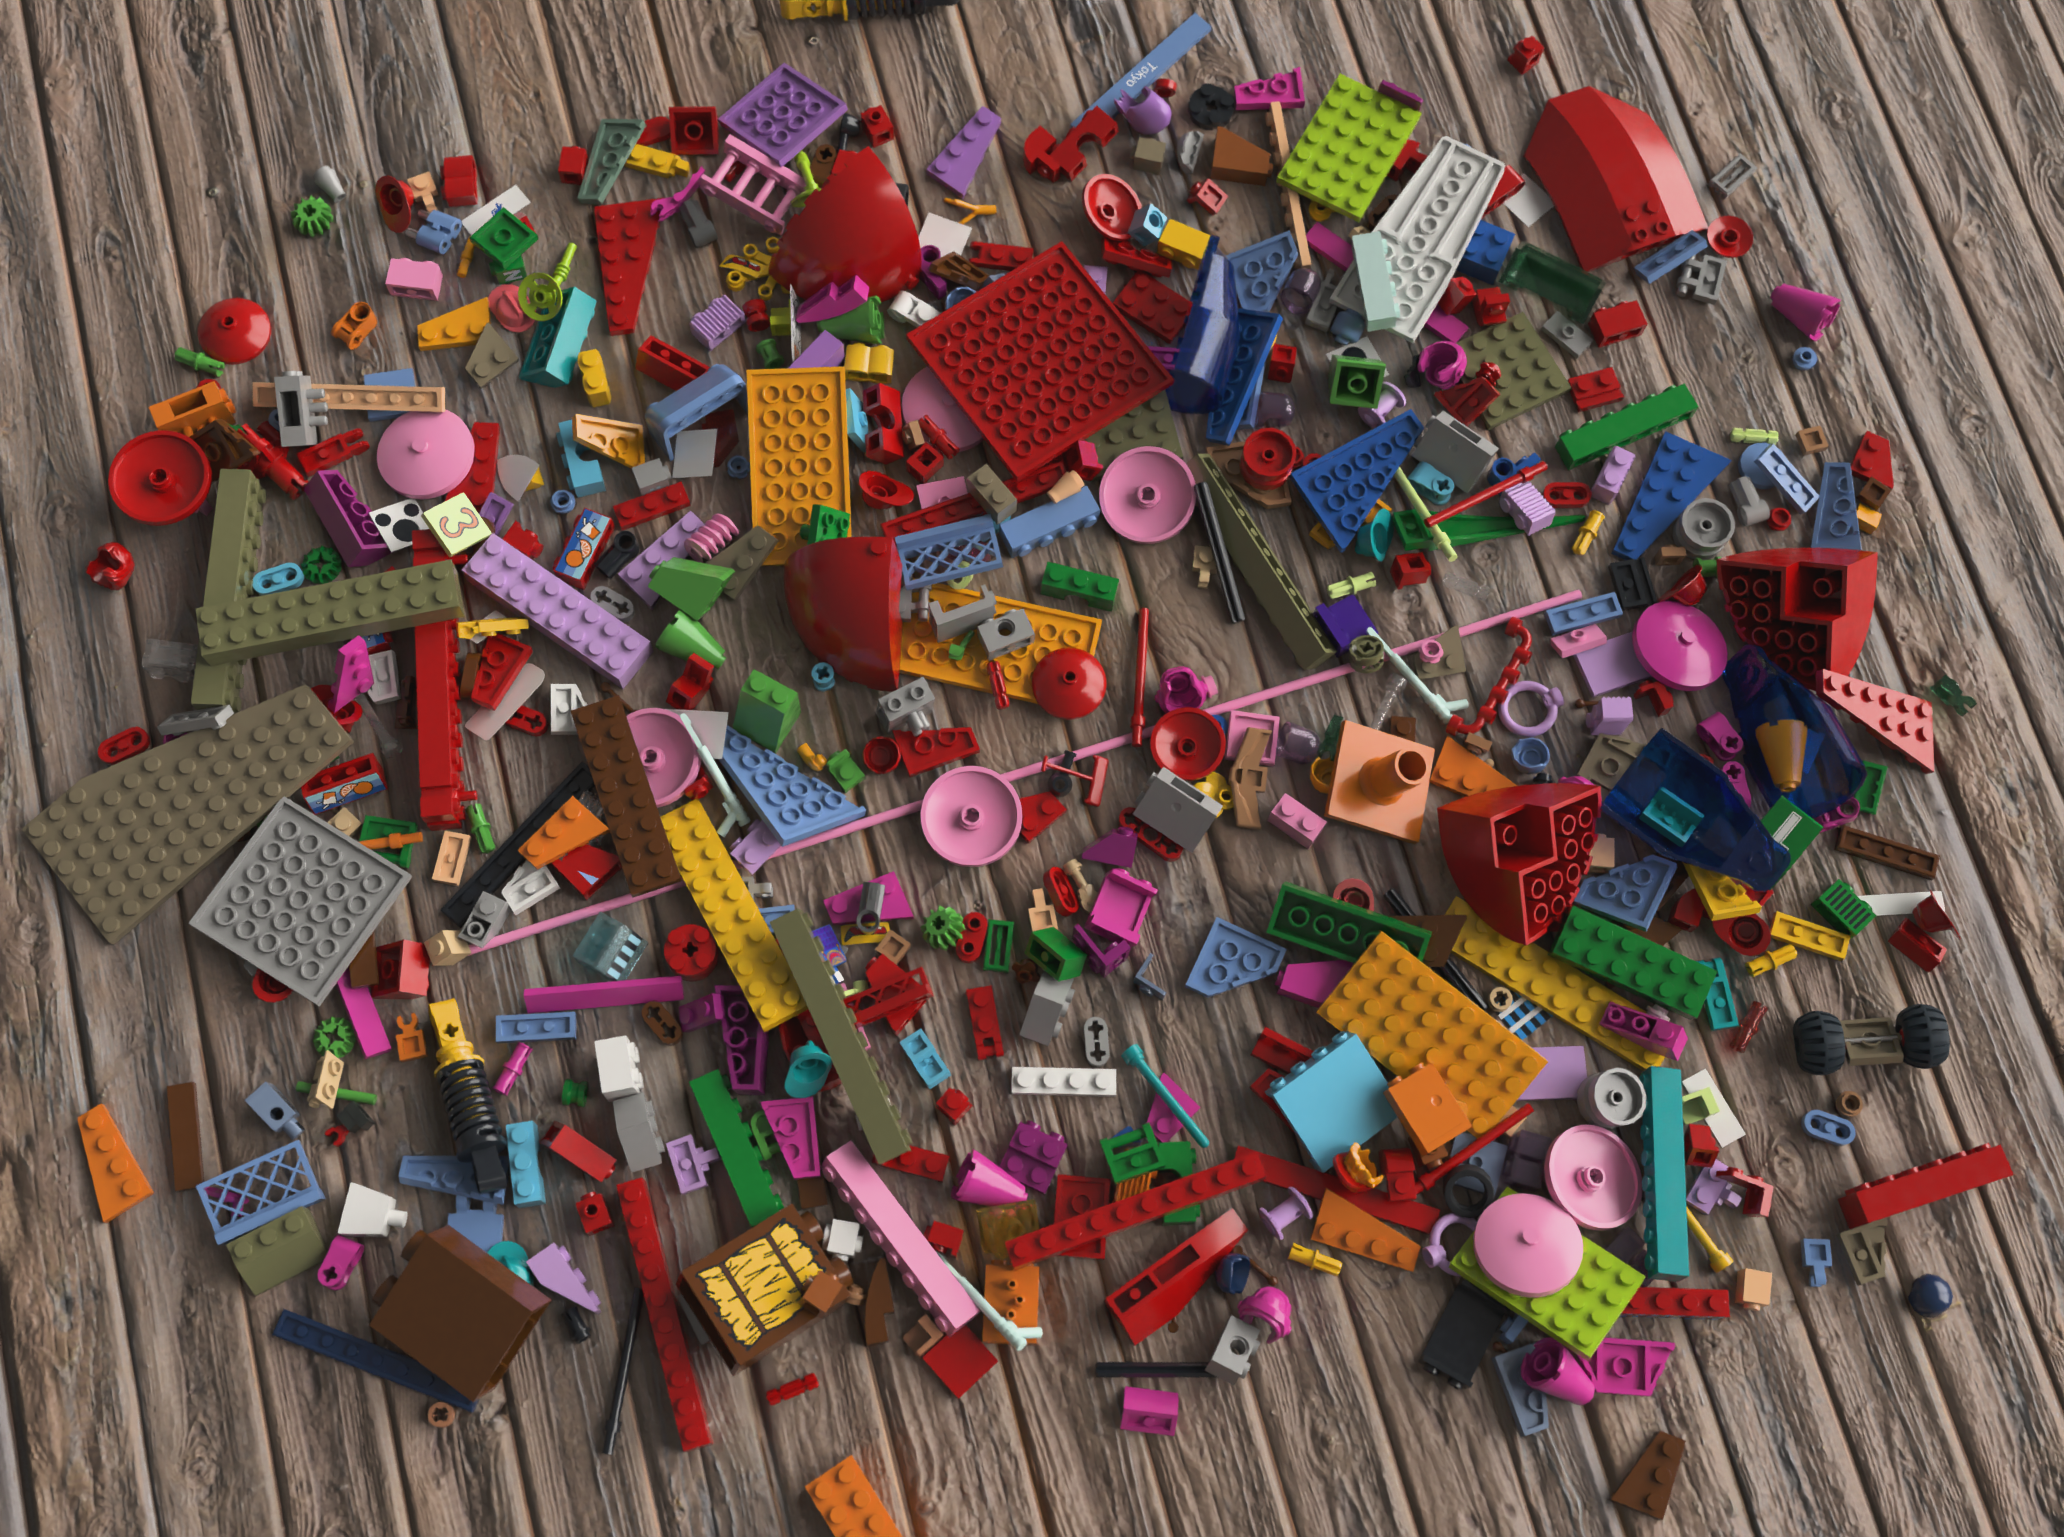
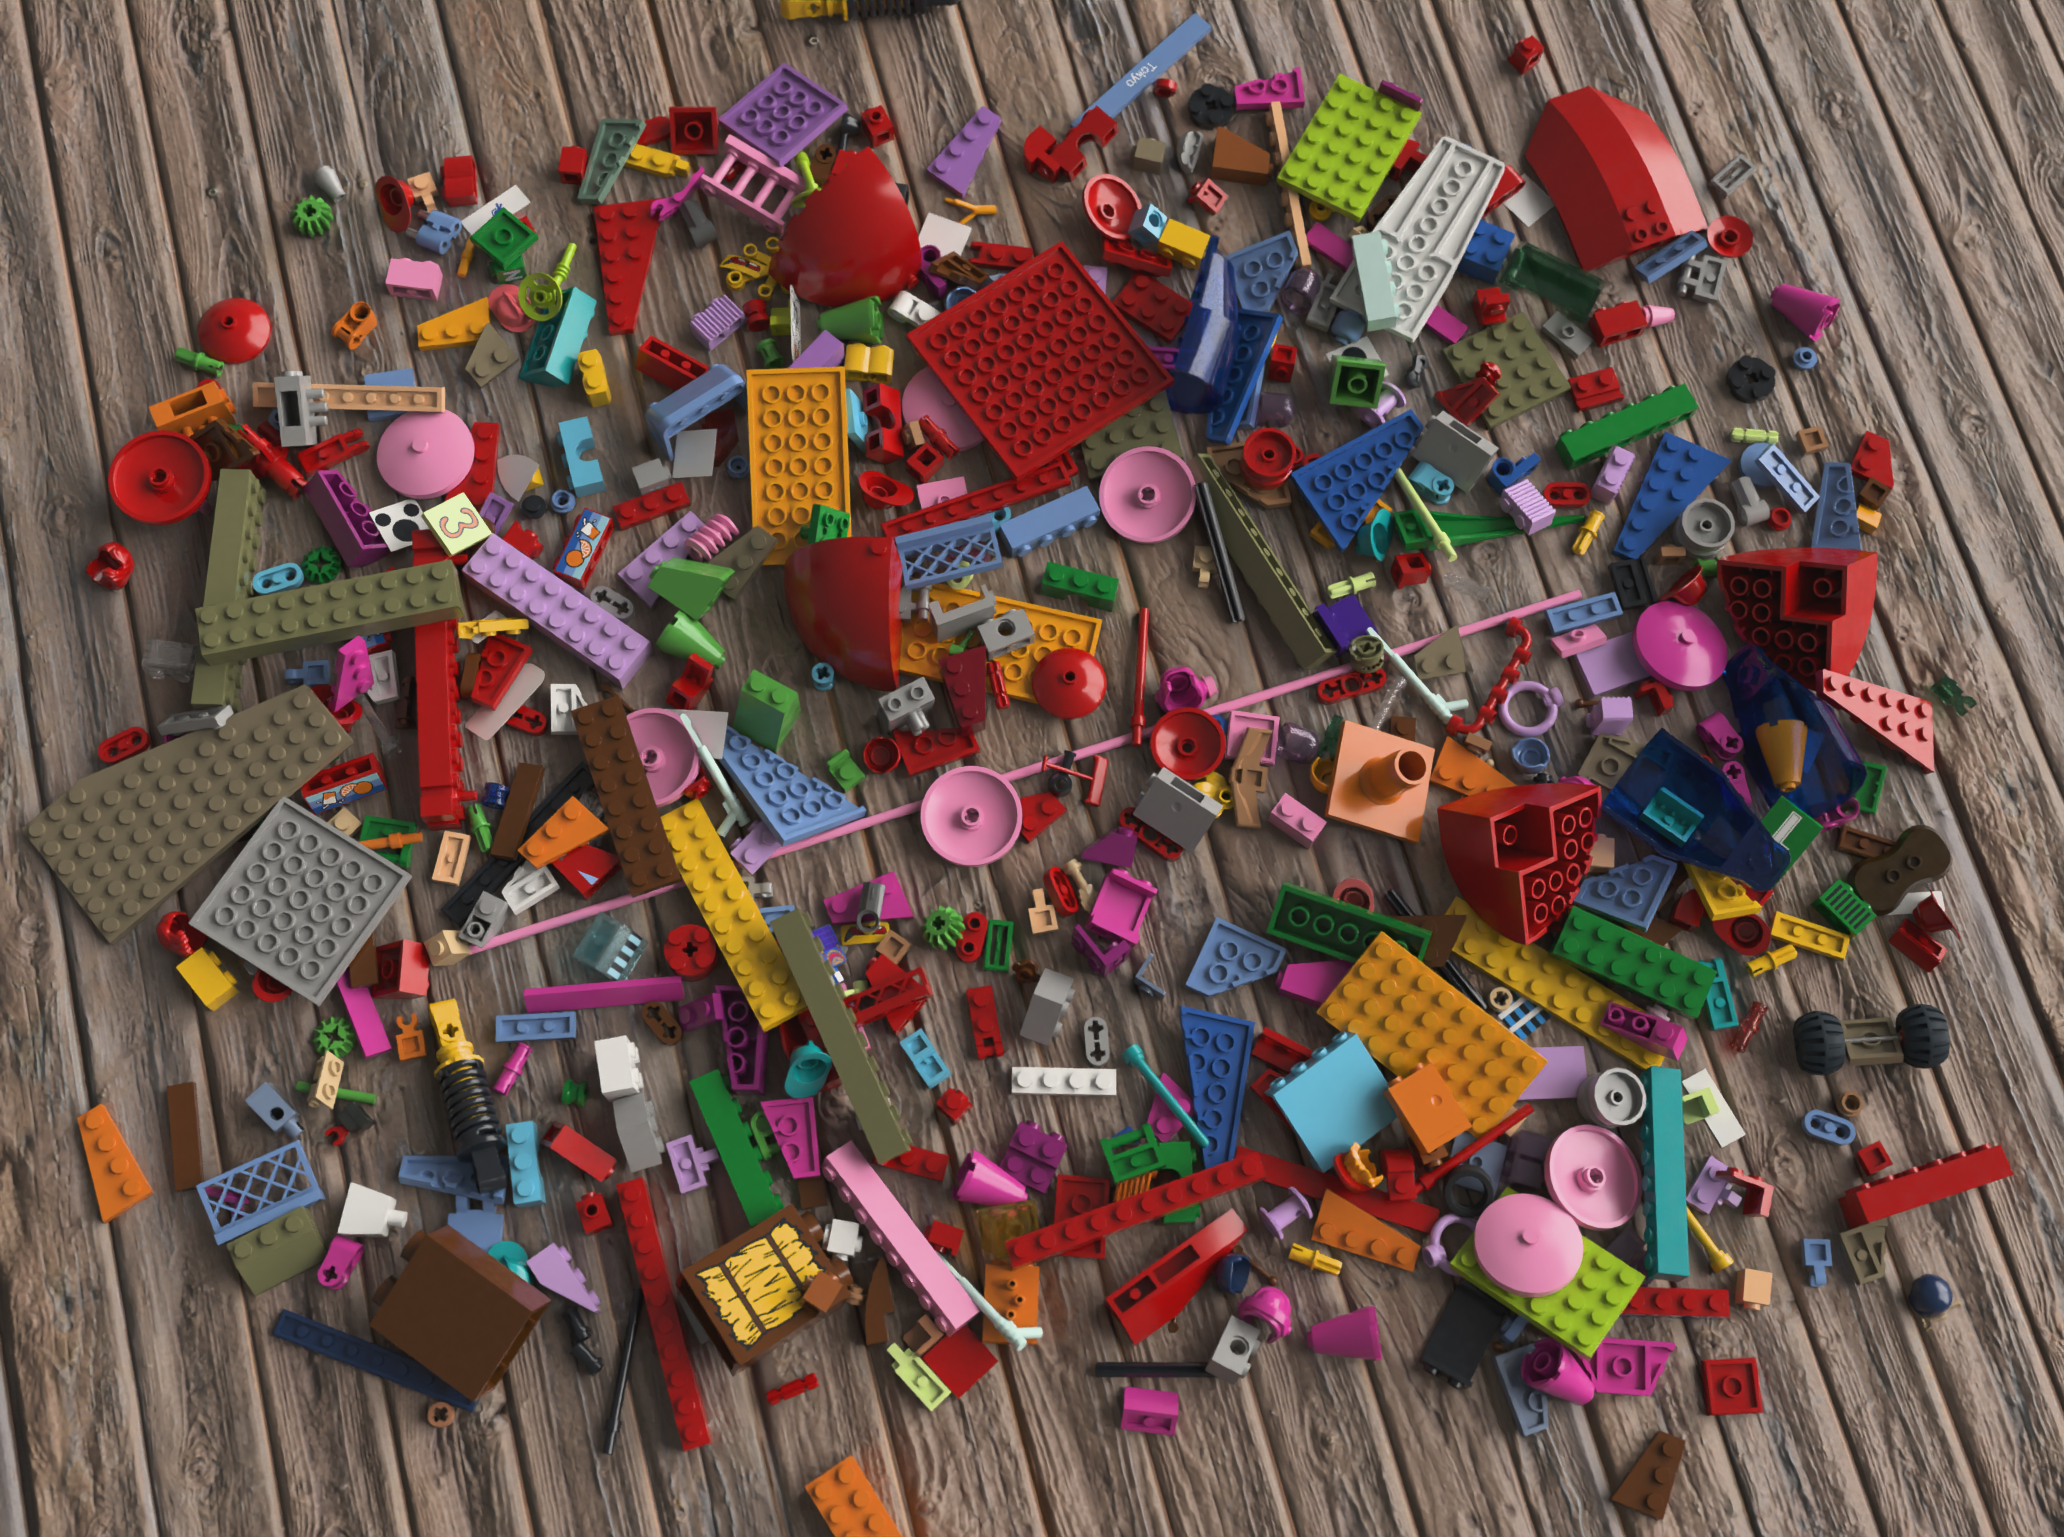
light orange wing [572,414,645,469] -> none
black piece [594,530,640,580] -> none
dark pink slope [796,275,869,323] -> none
light orange arm [796,743,827,772] -> none
dark tan brick [967,464,1017,525] -> none
green brick [1025,927,1087,982] -> none
light nougat cone [1047,470,1084,504] -> none
red brick [1066,440,1103,481] -> none
medium lavender helmet [1114,86,1171,135] -> none
dark pink helmet [1417,341,1467,390] -> none
bright pink plate [1419,640,1443,664] -> none
red bar [1424,461,1548,528] -> none
red brick [1438,276,1477,315] -> none
red brick [1684,1124,1719,1168] -> none
none -> red hair [156,911,208,958]
none -> yellow brick [176,947,240,1011]
none -> medium blue plate [285,660,331,688]
none -> clear blue wheel [480,782,510,810]
none -> reddish brown tile [490,762,545,861]
none -> black plate [521,495,546,519]
none -> black pin [570,1341,604,1377]
none -> yellowish green hinge [887,1342,951,1412]
none -> dark red wedge [938,645,986,737]
none -> blue wing [1178,1006,1255,1170]
none -> dark pink cone [1307,1306,1382,1361]
none -> red beam [1316,667,1386,705]
none -> bright pink cone [1641,305,1675,329]
none -> red tile [1701,1358,1763,1416]
none -> black plate [1726,355,1776,404]
none -> dark brown plate [1847,825,1953,916]
none -> red plate [1854,1140,1893,1176]

